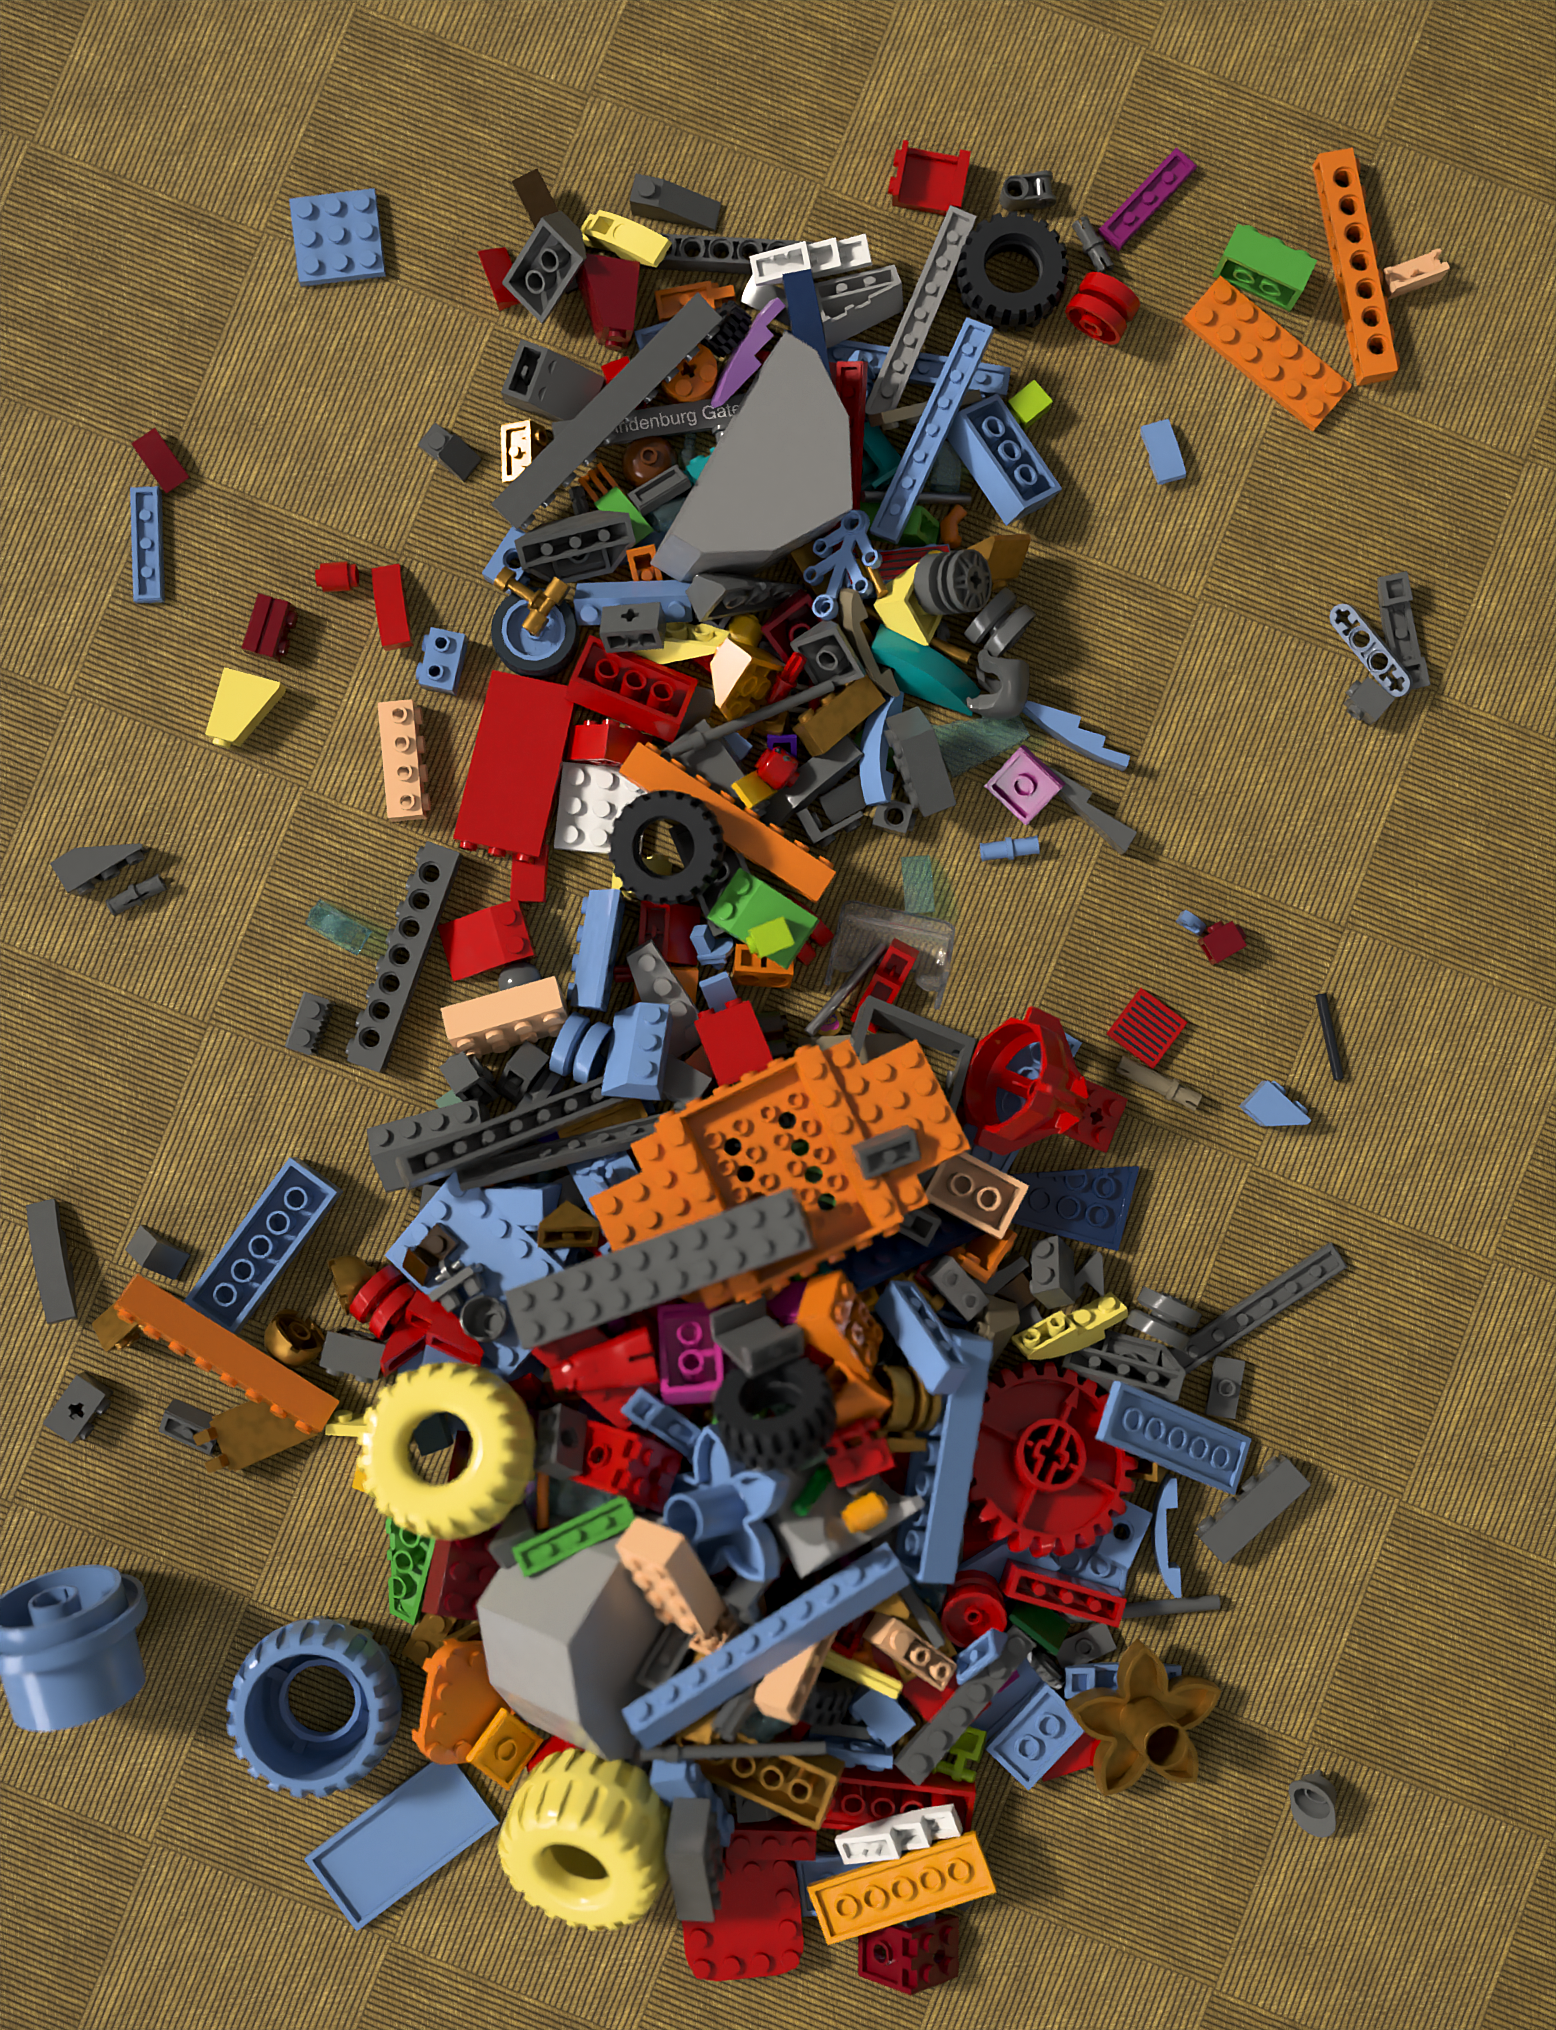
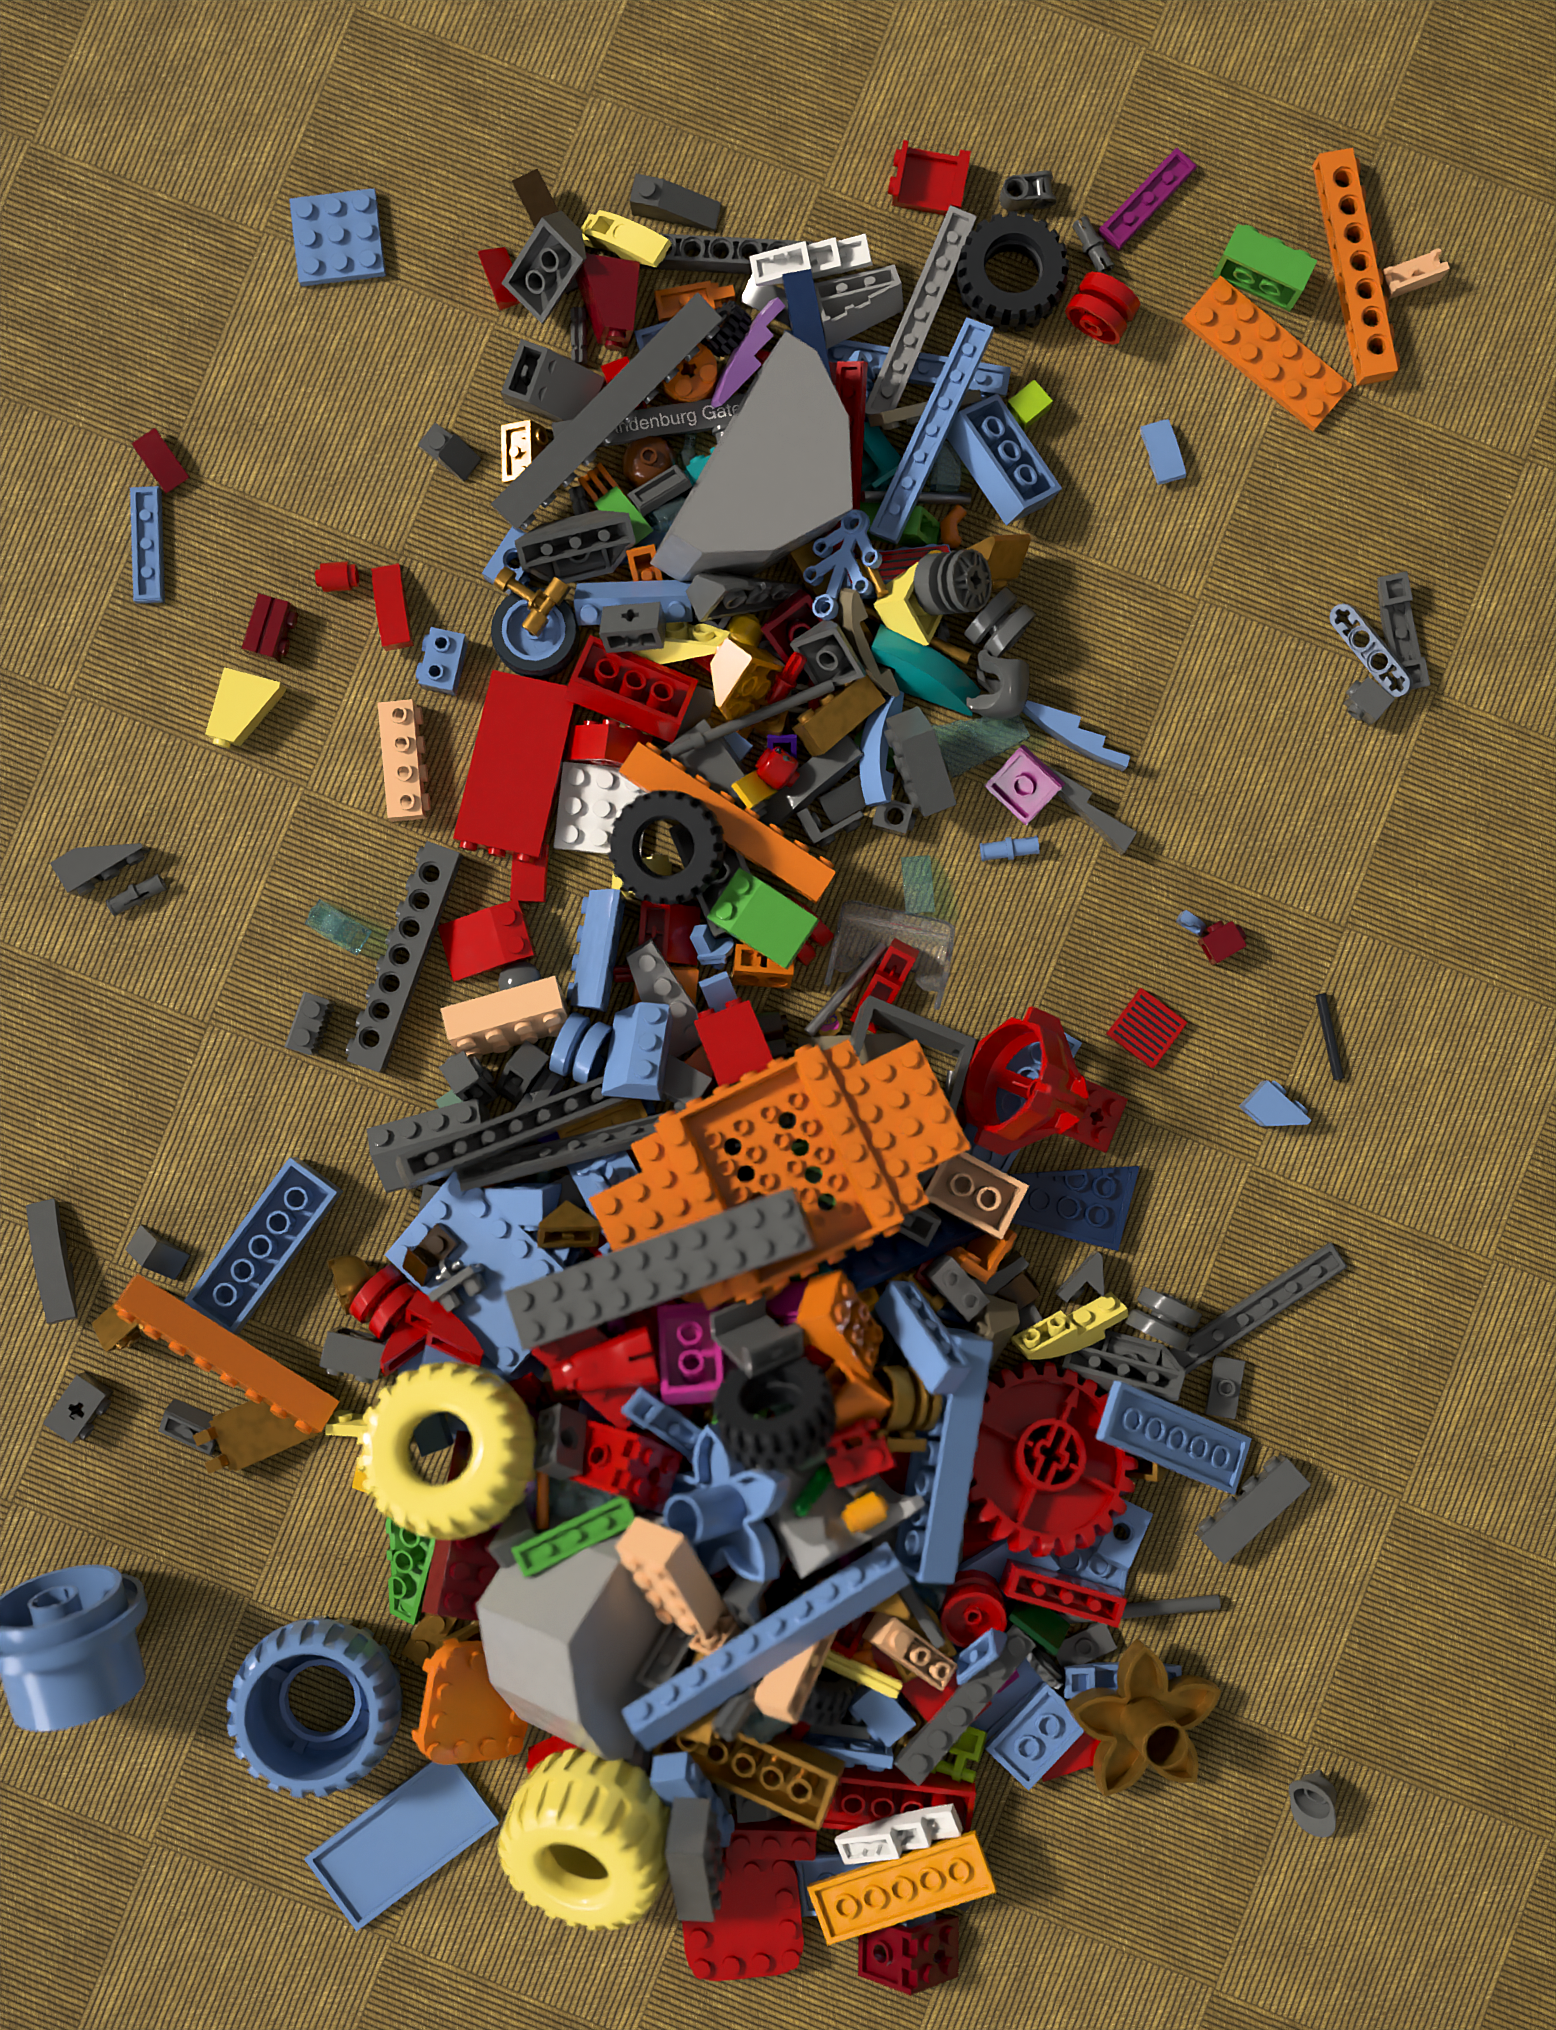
pearl gold cylinder [264,1309,325,1368] -> none
dark grey hair [460,1295,510,1343] -> none
light orange tile [465,1708,544,1791] -> none
dark grey bar [641,1741,826,1763] -> none
lime brick [745,916,794,958] -> none
dark grey slope [852,1125,921,1180] -> none
dark grey brick [1029,1235,1075,1309] -> none
dark tan pin [1115,1055,1202,1111] -> none
medium blue slope [1151,1474,1181,1598] -> none
none -> dark grey axle [570,307,587,365]

